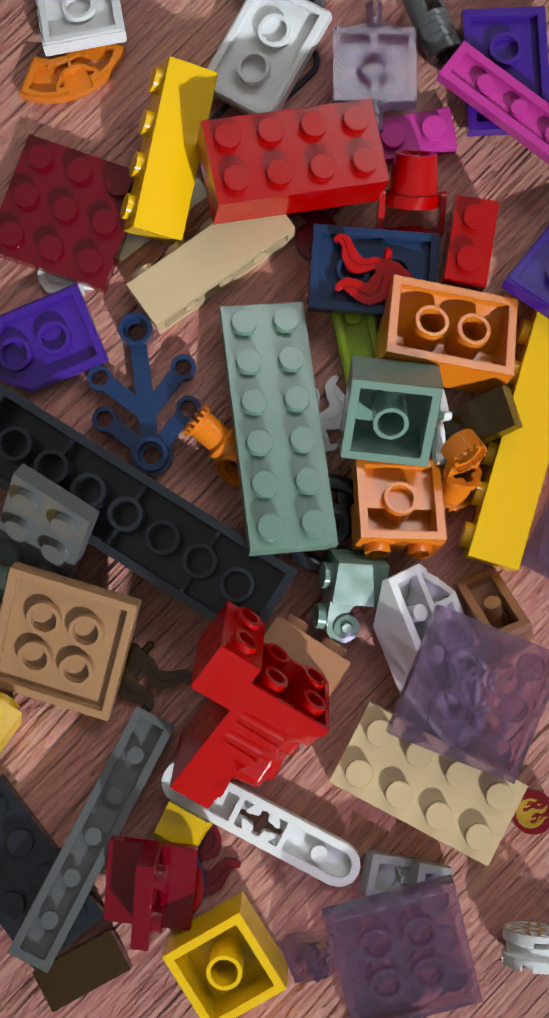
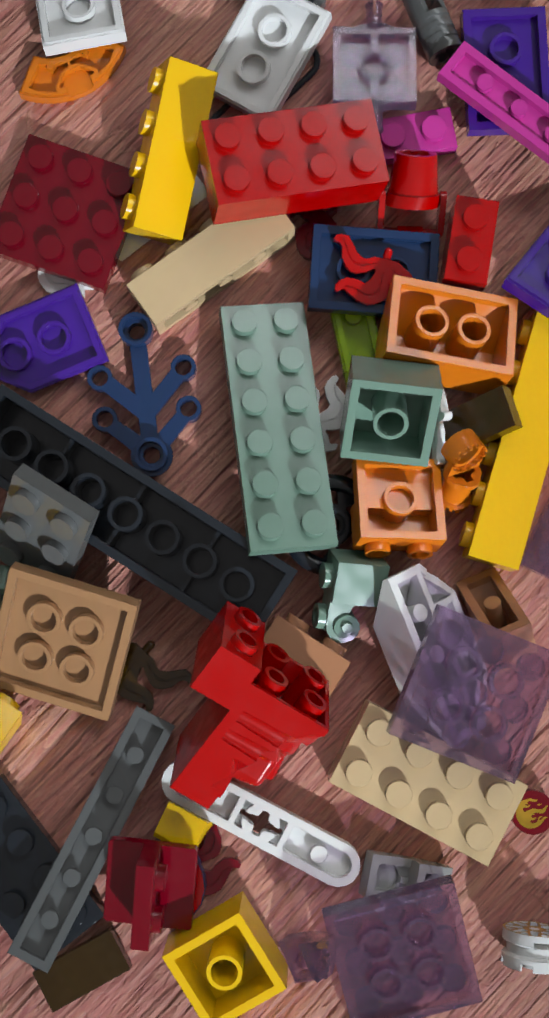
orange connector [182,404,240,487] -> none

